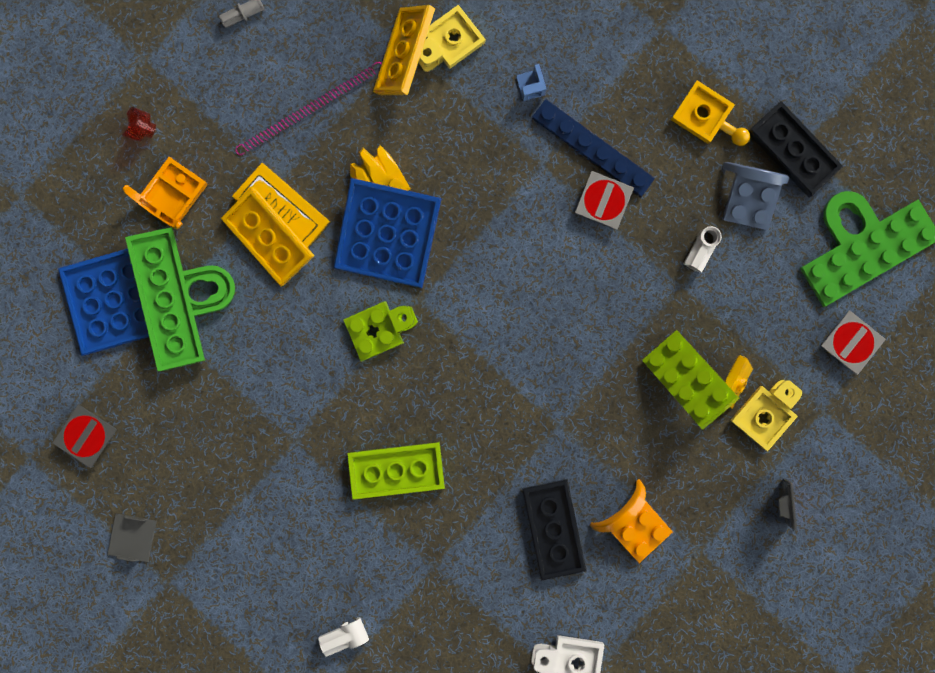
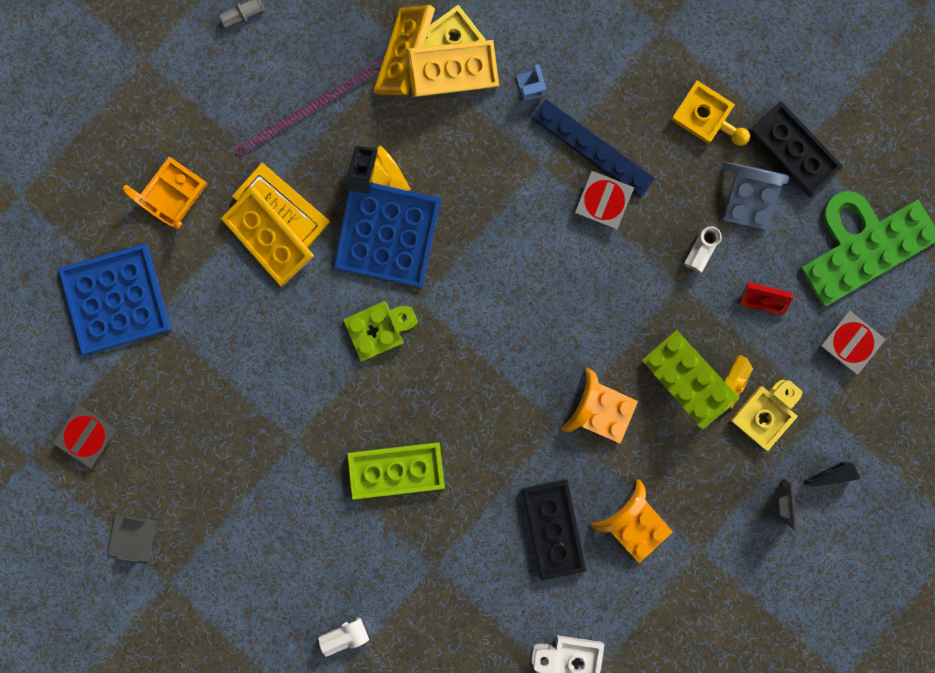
clear red piece [122,106,156,142] -> none
bright green plate [125,227,235,372] -> none
none -> black slope [346,146,378,194]
none -> yellow tile [406,40,499,97]
none -> light orange piece [560,368,638,443]
none -> red plate [739,282,793,315]
none -> black slope [804,461,860,487]

